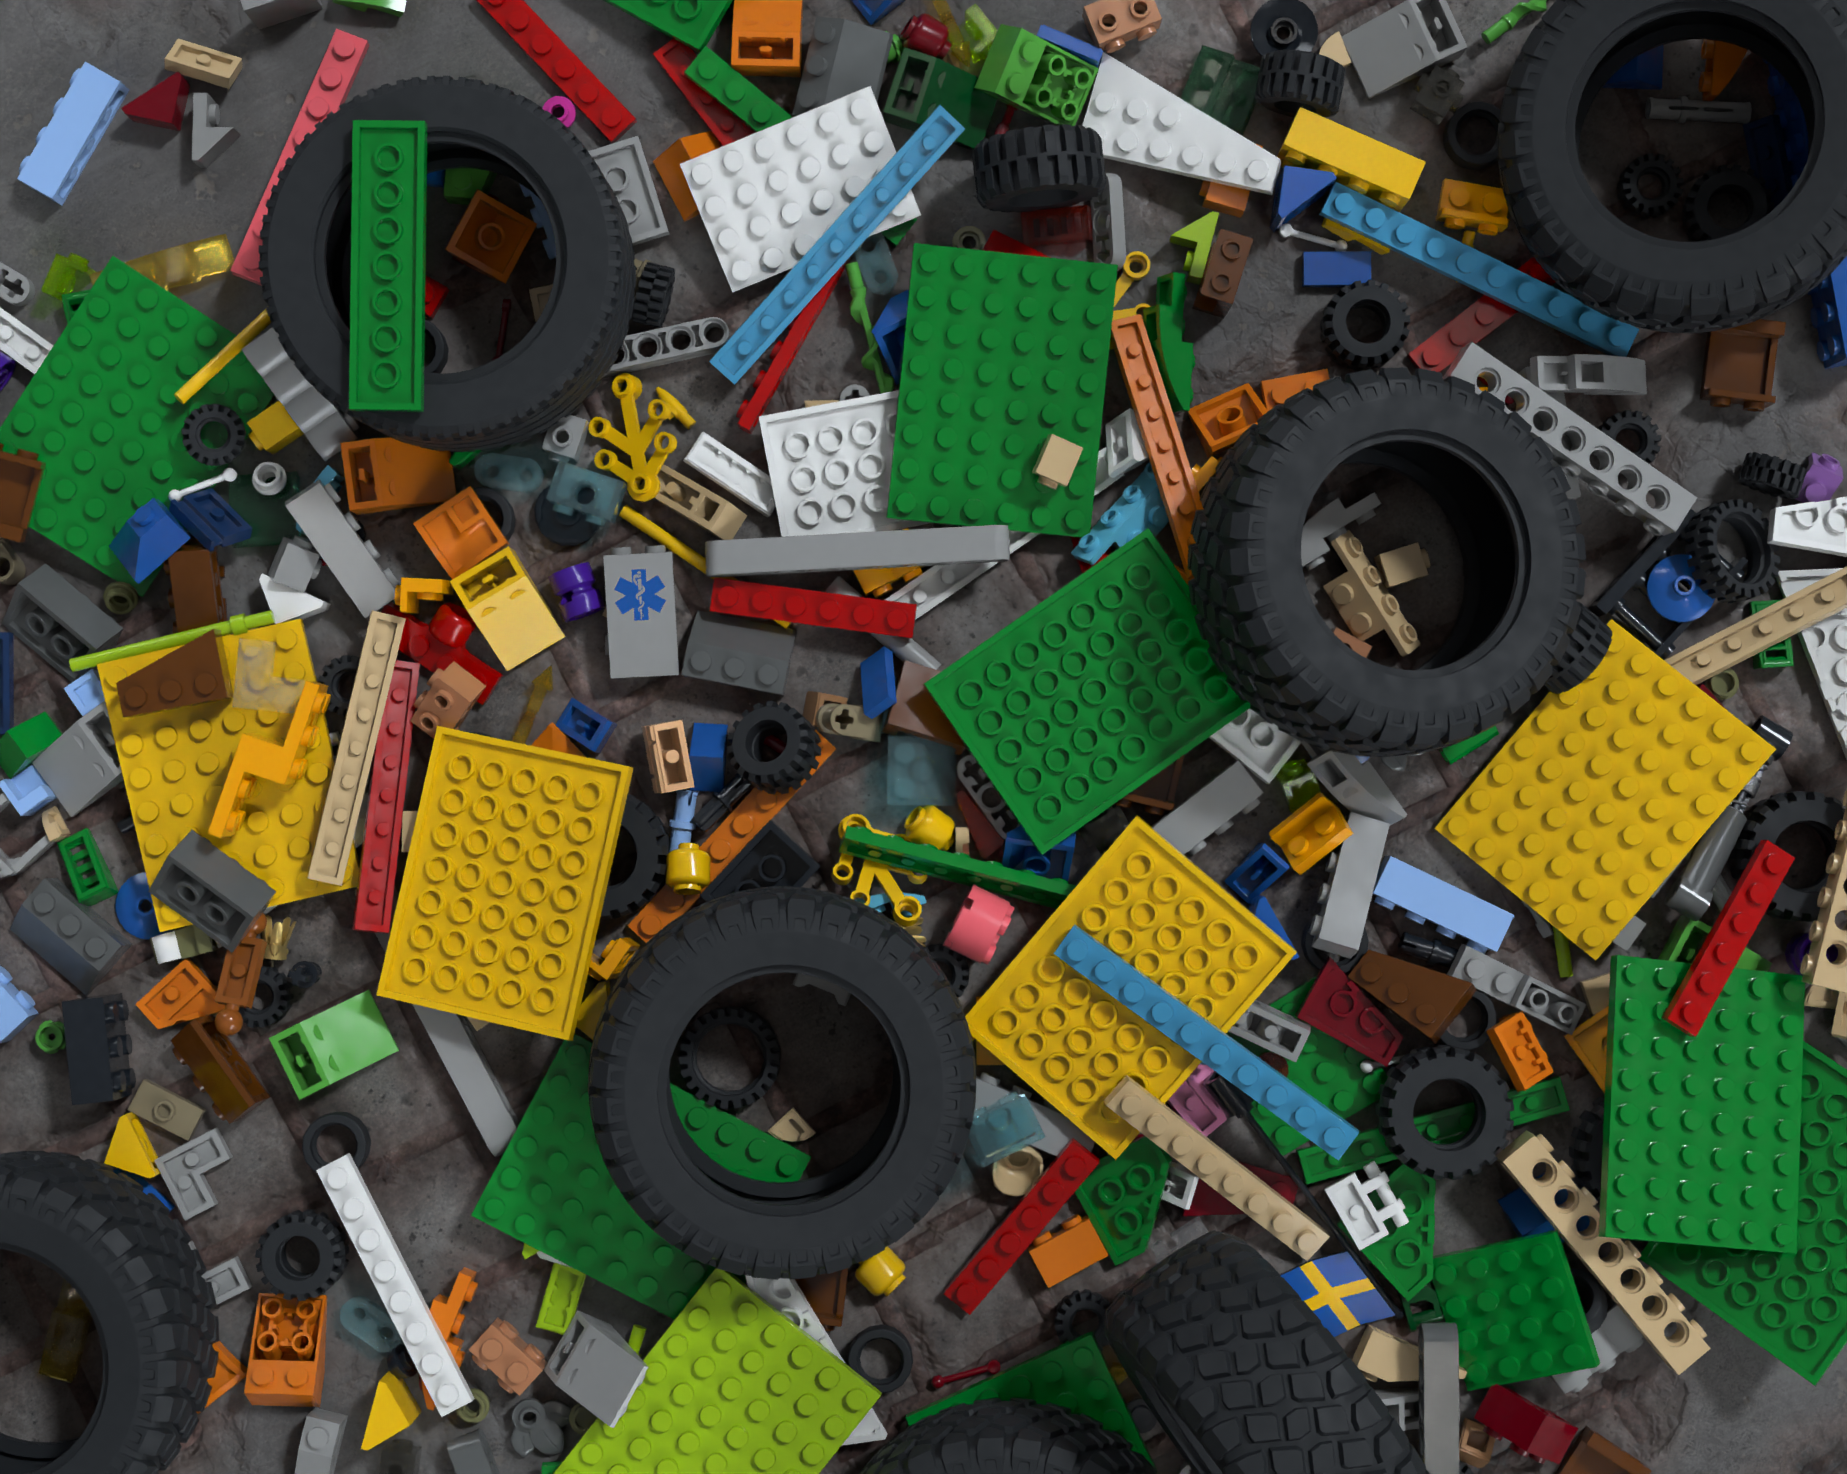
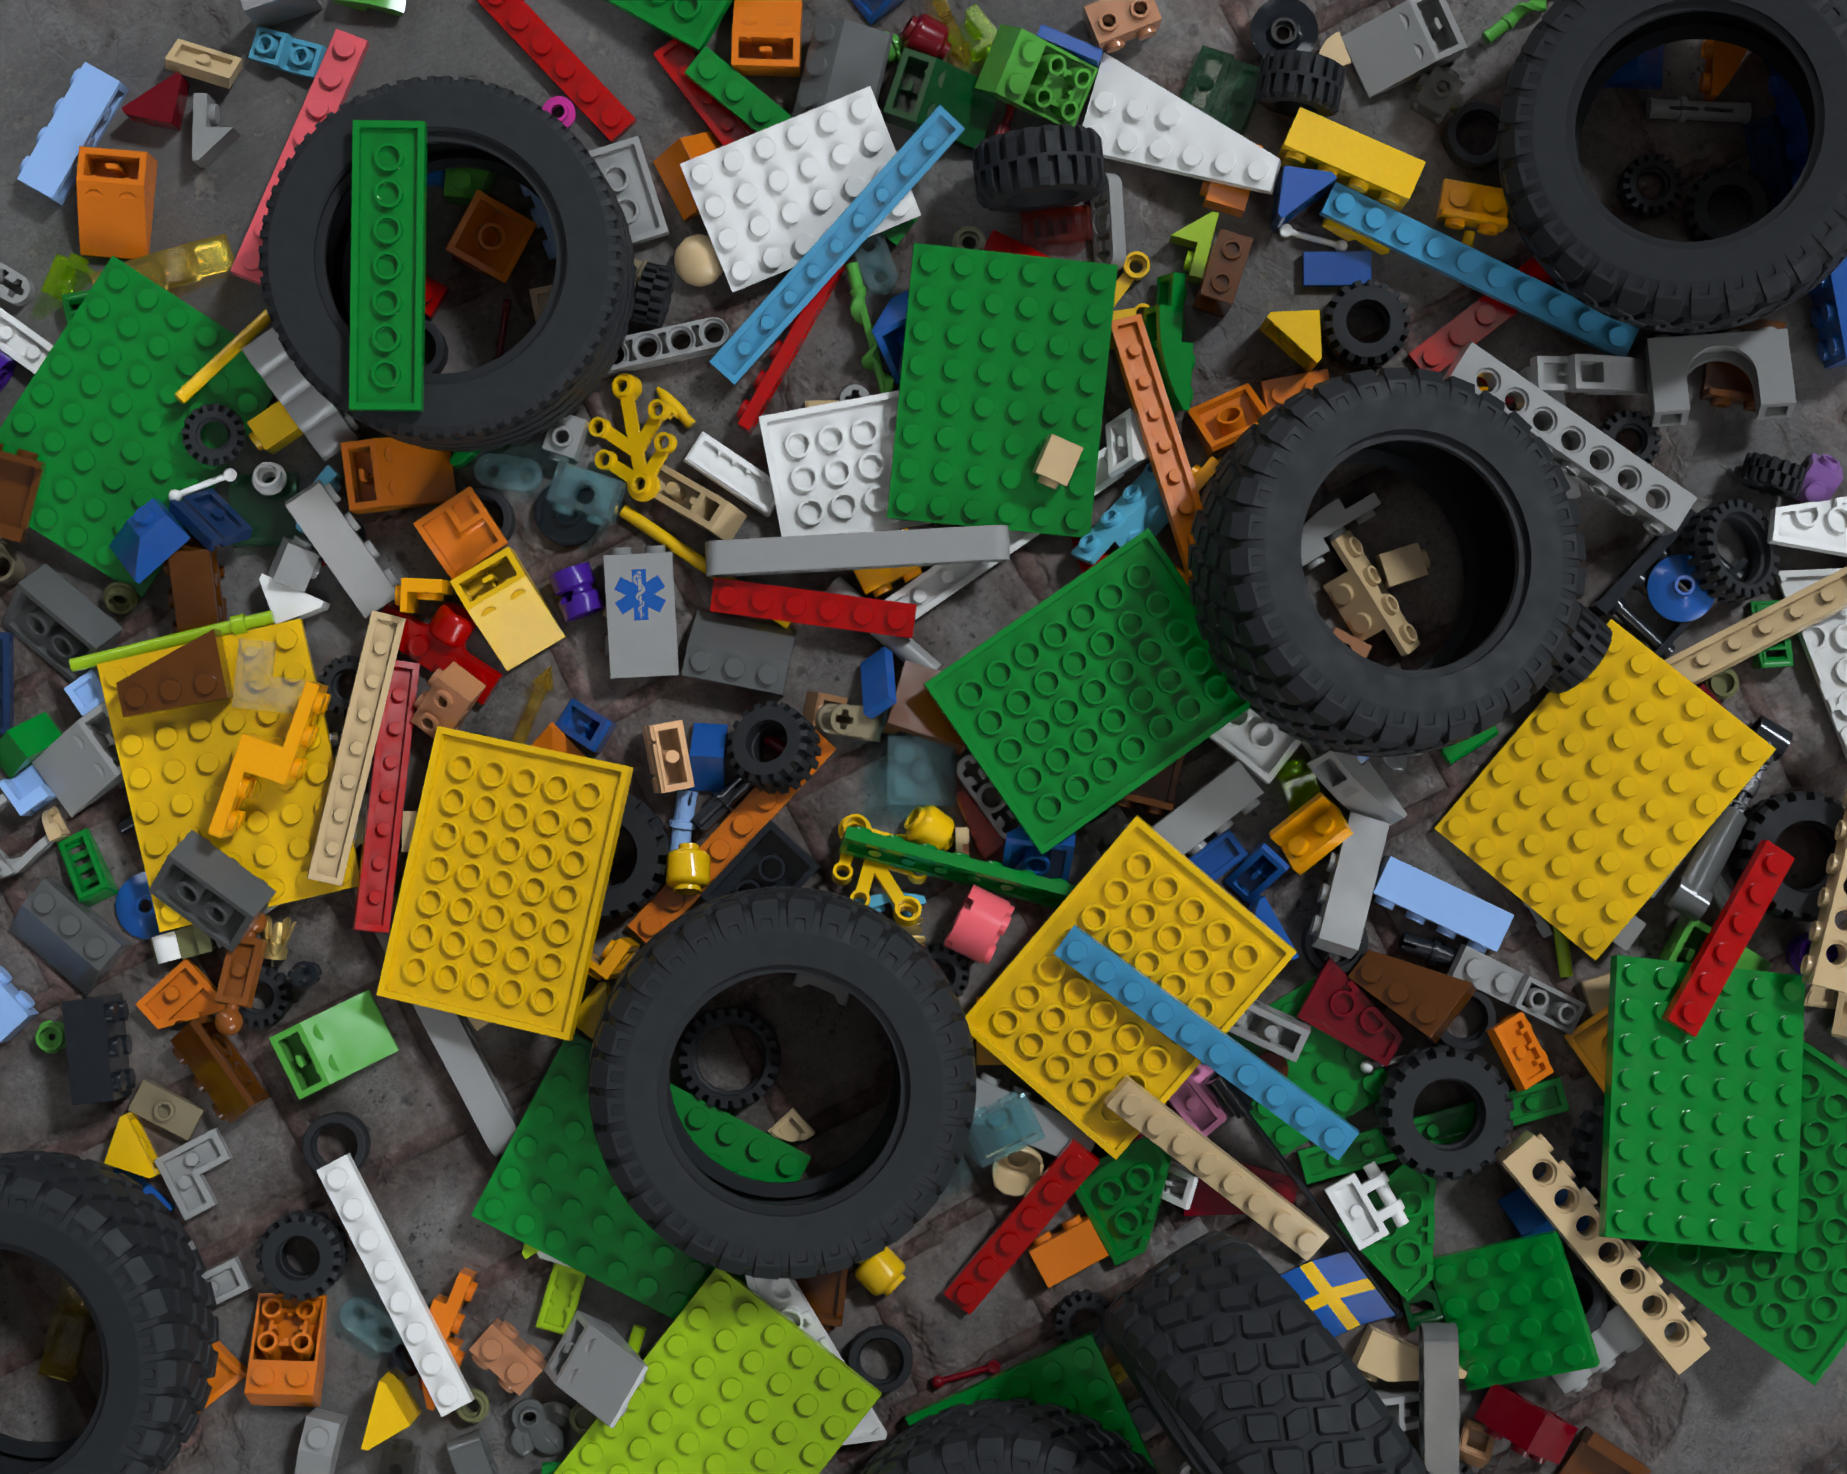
none -> orange slope [76,146,158,261]
none -> medium azure slope [248,26,327,80]
none -> tan hair [674,234,723,287]
none -> blue tile [1188,828,1249,881]
none -> yellow slope [1259,310,1322,372]
none -> light grey arch [1644,327,1797,427]

